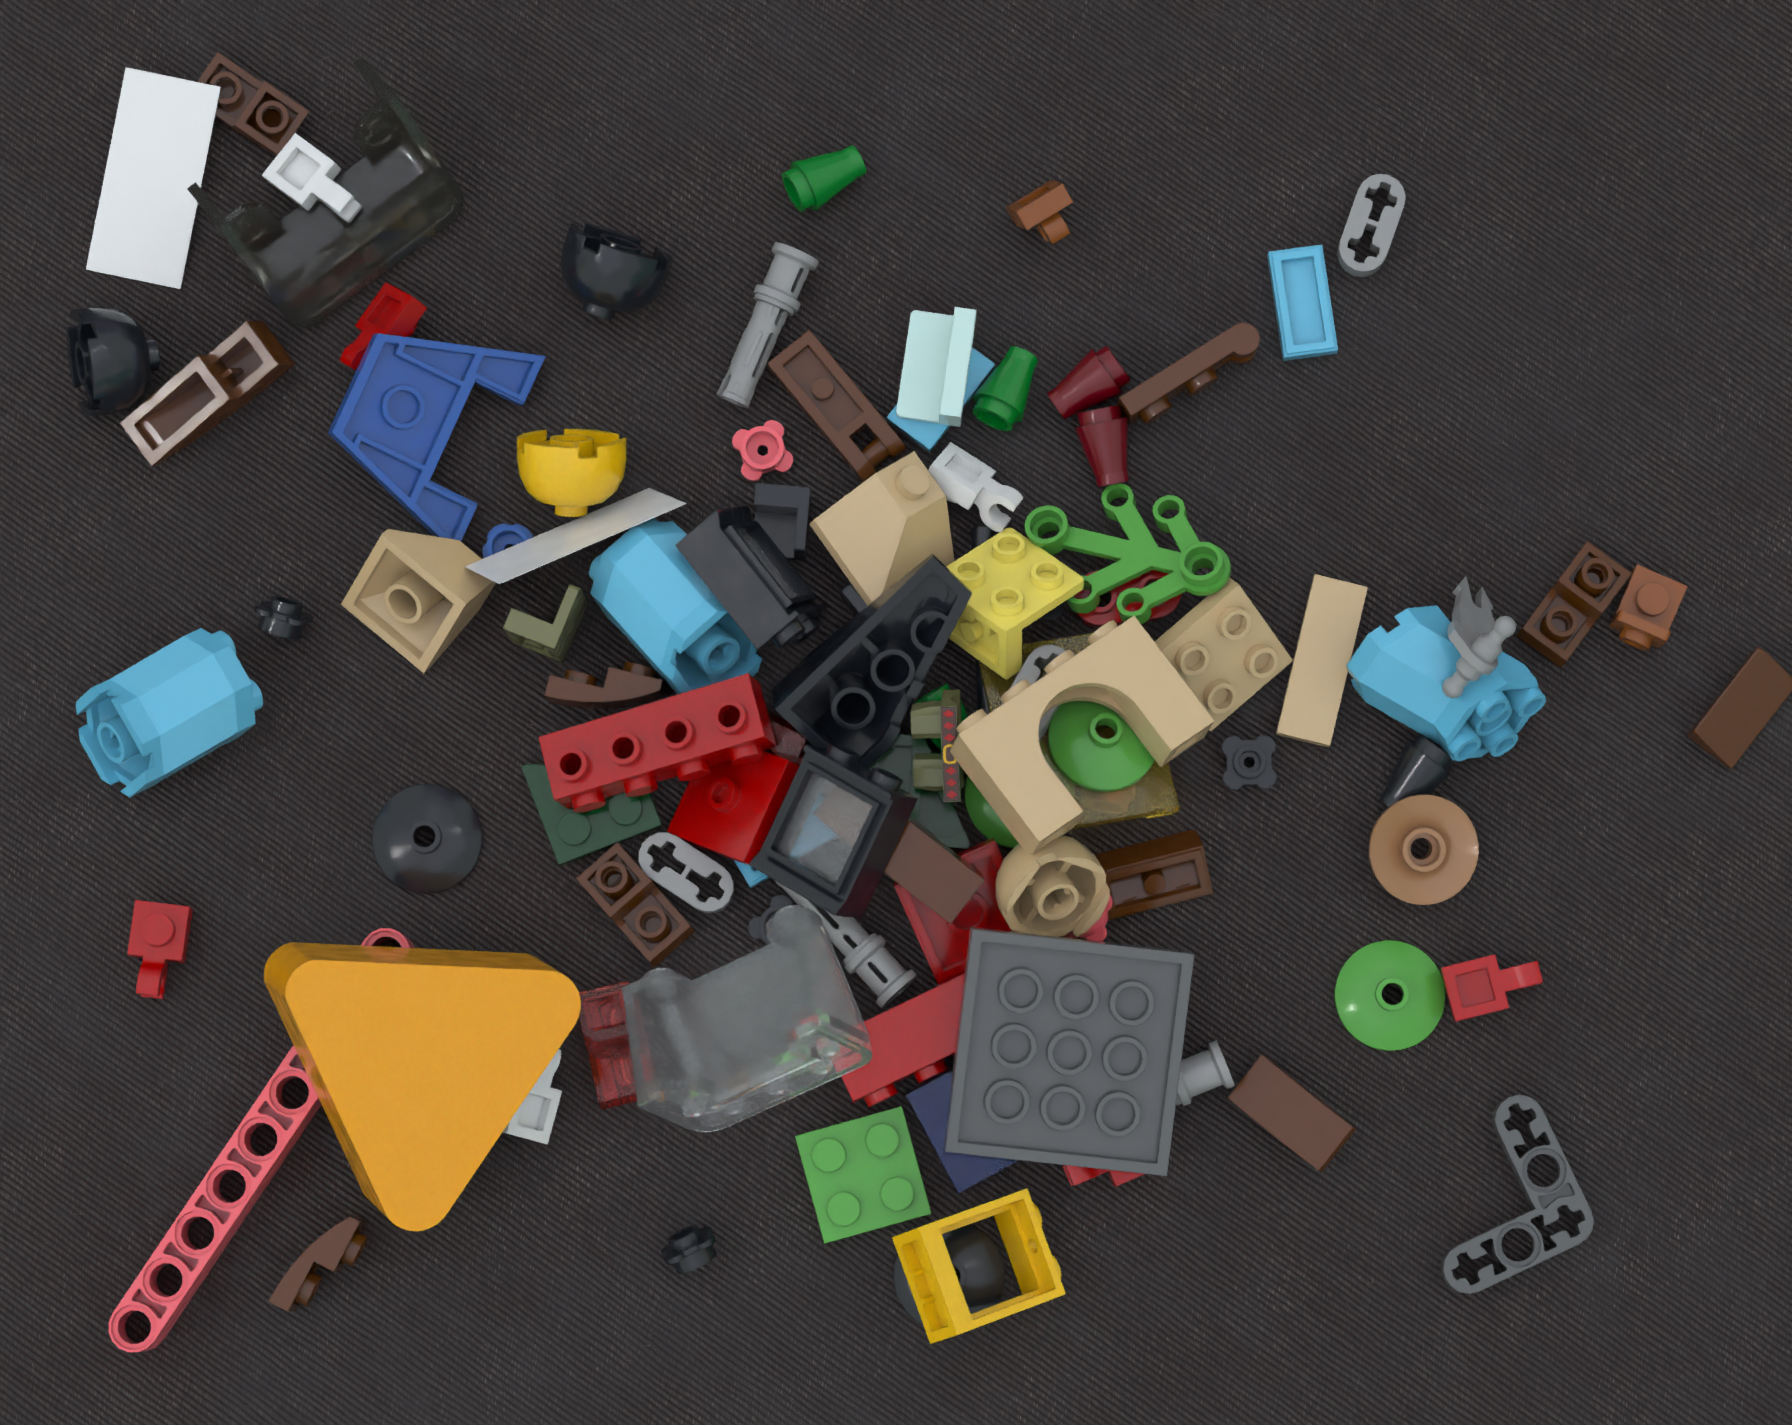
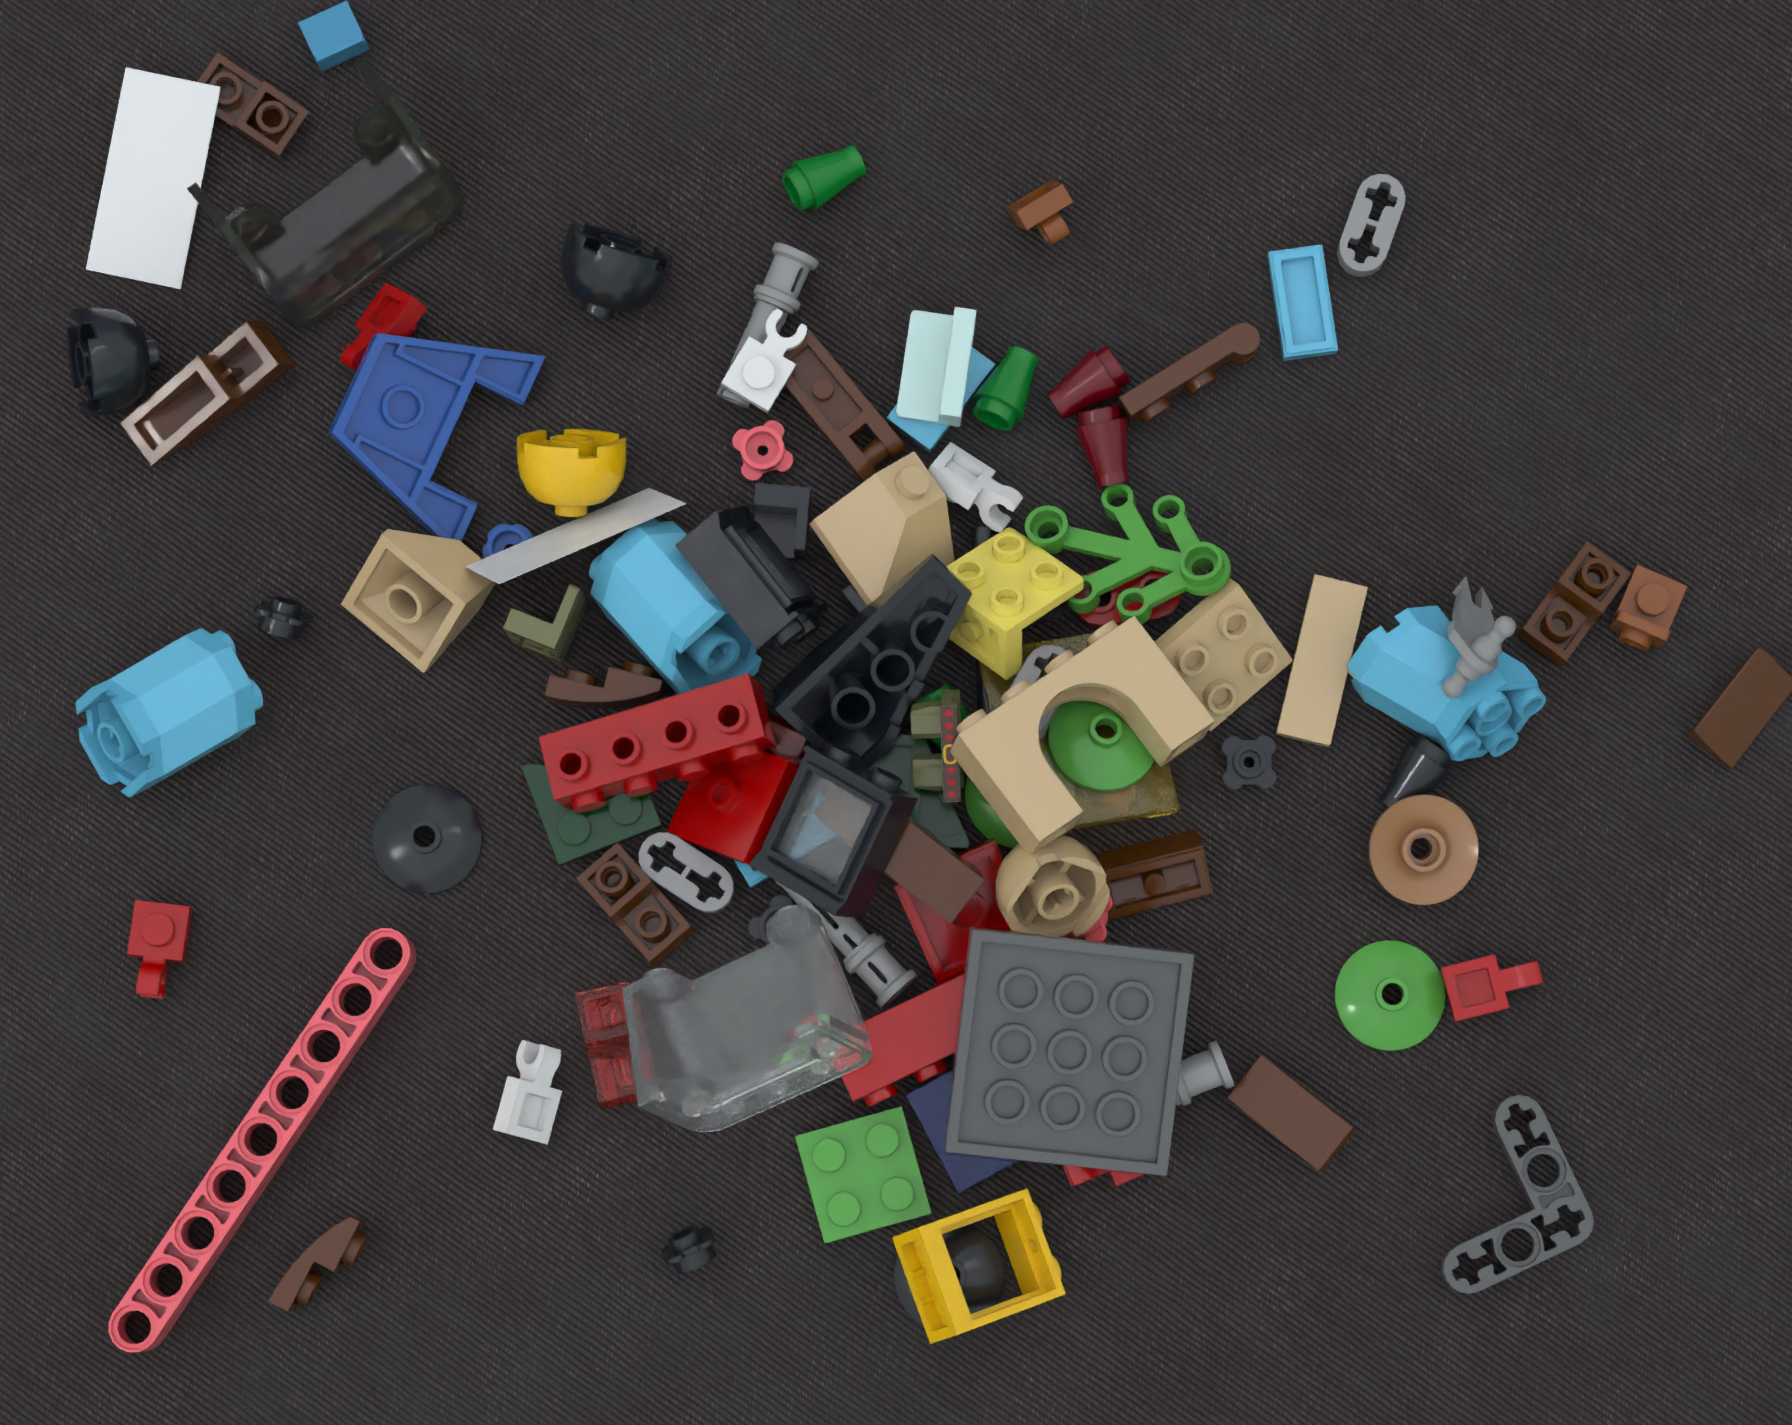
white plate [262,133,363,223] -> none
light orange brick [264,942,581,1231] -> none
none -> dark azure slope [298,0,370,72]
none -> white plate [721,309,807,413]

